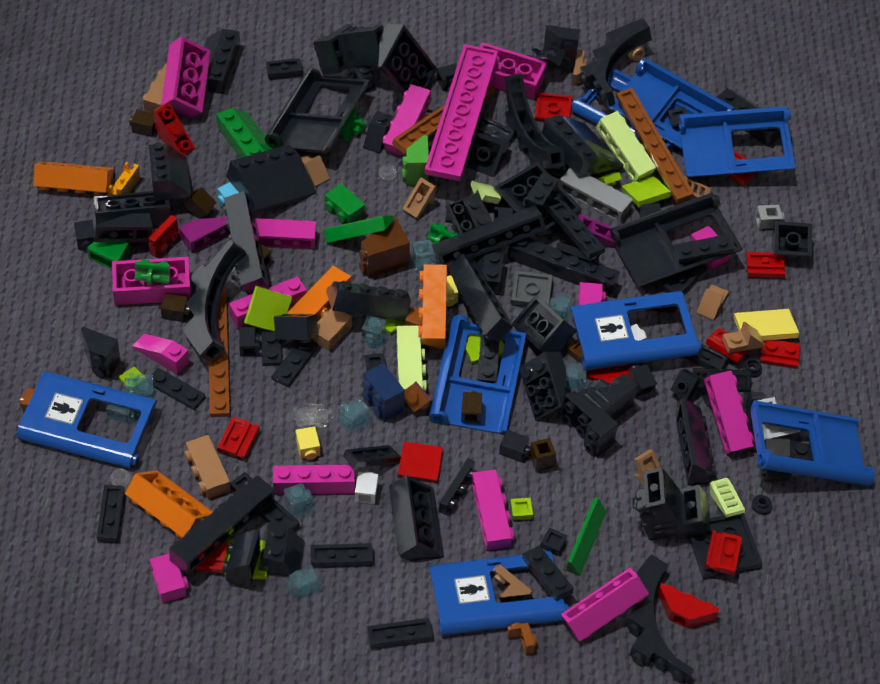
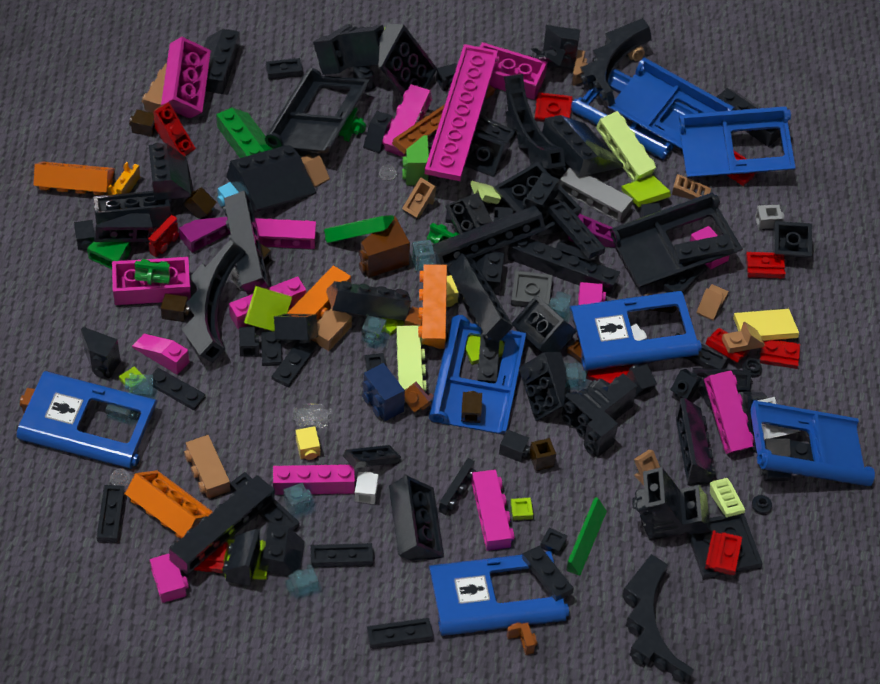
dark orange plate [209,288,230,417] -> none
red plate [217,417,260,460] -> none
green brick [324,184,366,224] -> none
clear light blue brick [338,397,370,431] -> none
red tile [397,442,443,483] -> none
medium nougat slope [492,564,532,598] -> none
dark pink brick [561,568,649,641] -> none
lime plate [597,172,621,186] -> none
dark orange plate [616,88,694,203] -> none
red slope [658,583,719,629] -> none
black plate [668,107,687,129] -> none

